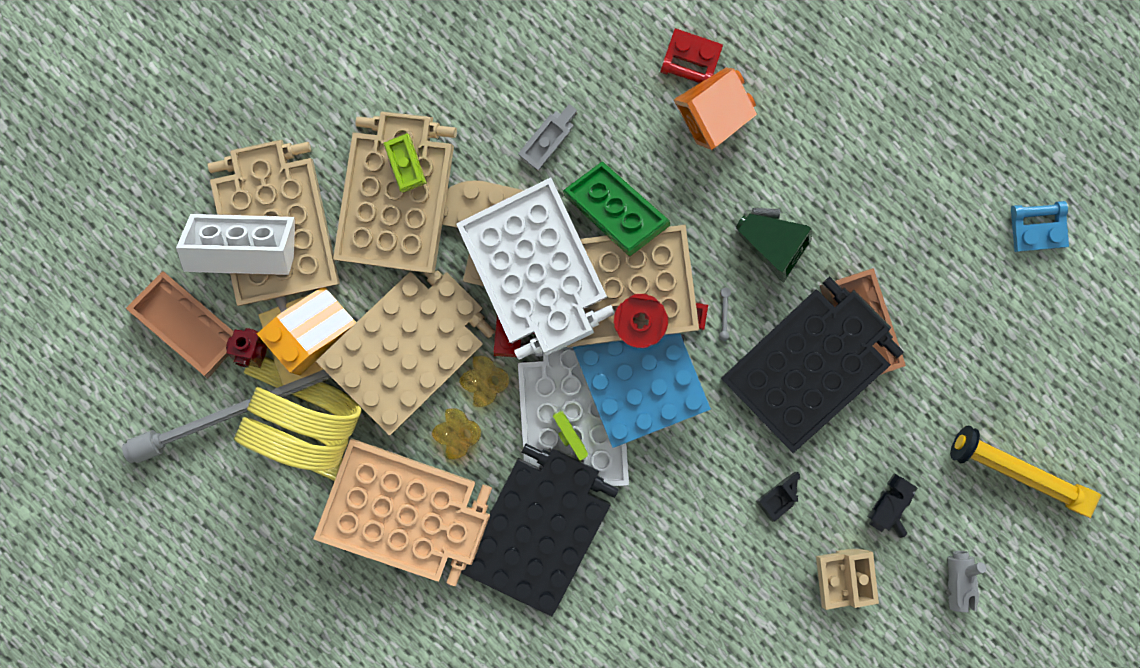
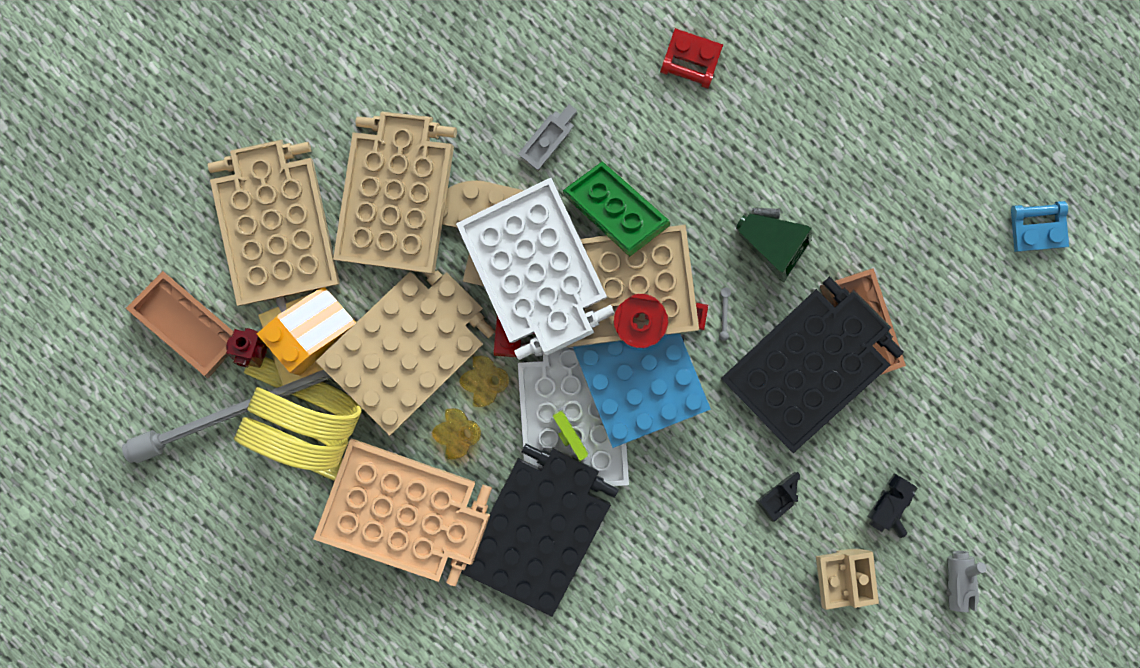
white slope [176,214,295,275] -> none
lime plate [383,133,427,193] -> none
slope [673,67,757,150] -> none
yellow piece [950,425,1102,518] -> none

